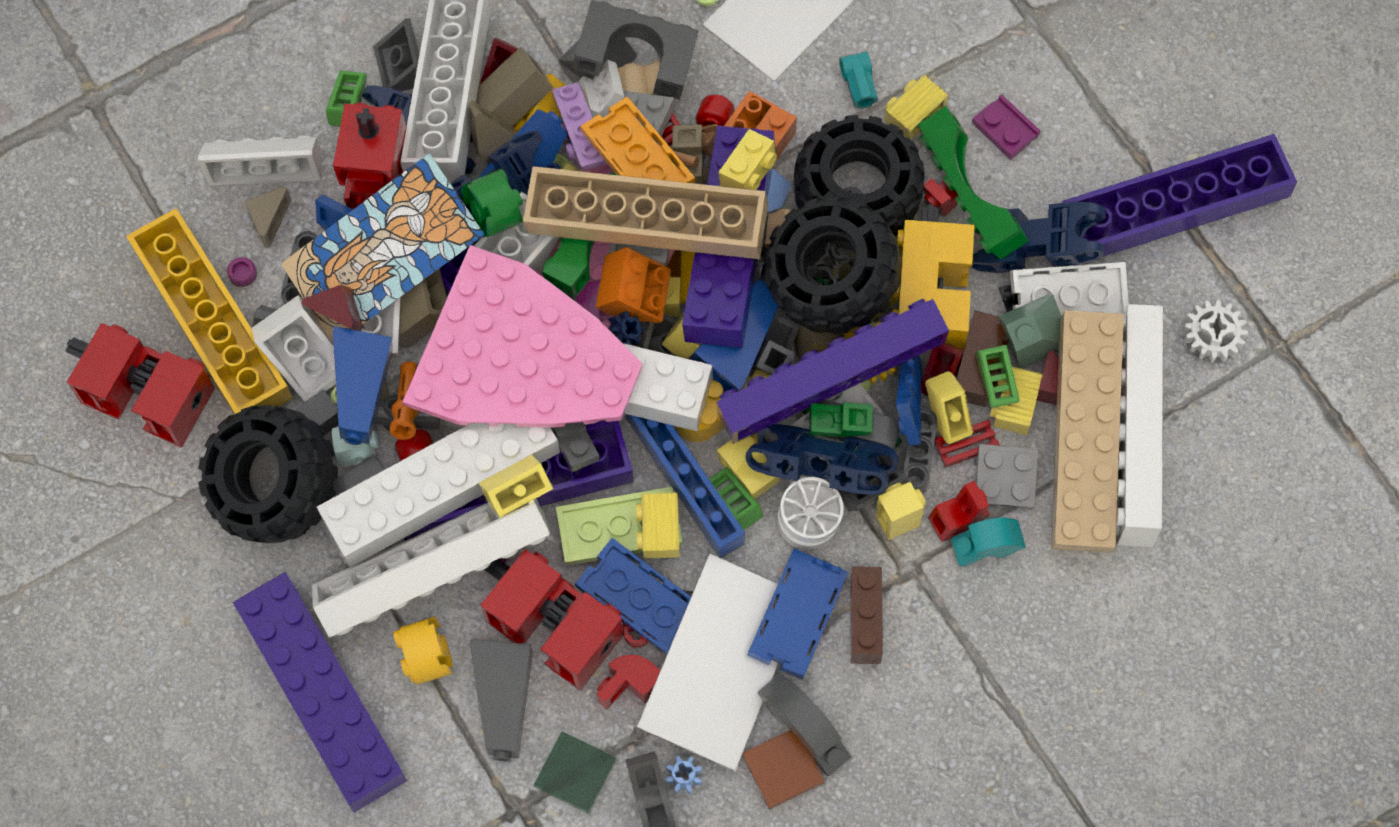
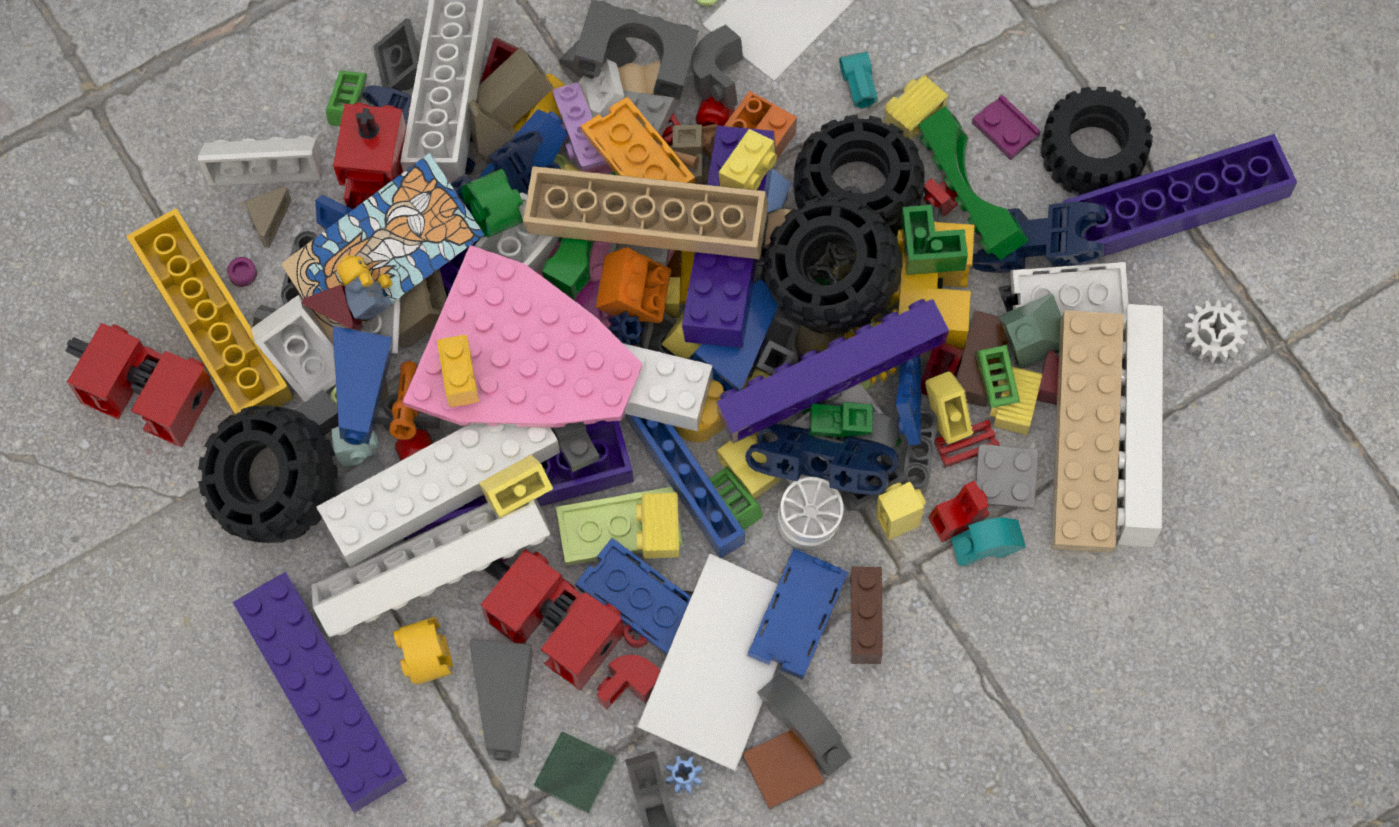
none -> piece [337,255,392,320]
none -> yellow brick [437,335,479,407]
none -> dark grey arch [692,24,744,109]
none -> green brick [901,205,968,275]
none -> black tyre [1040,86,1153,196]

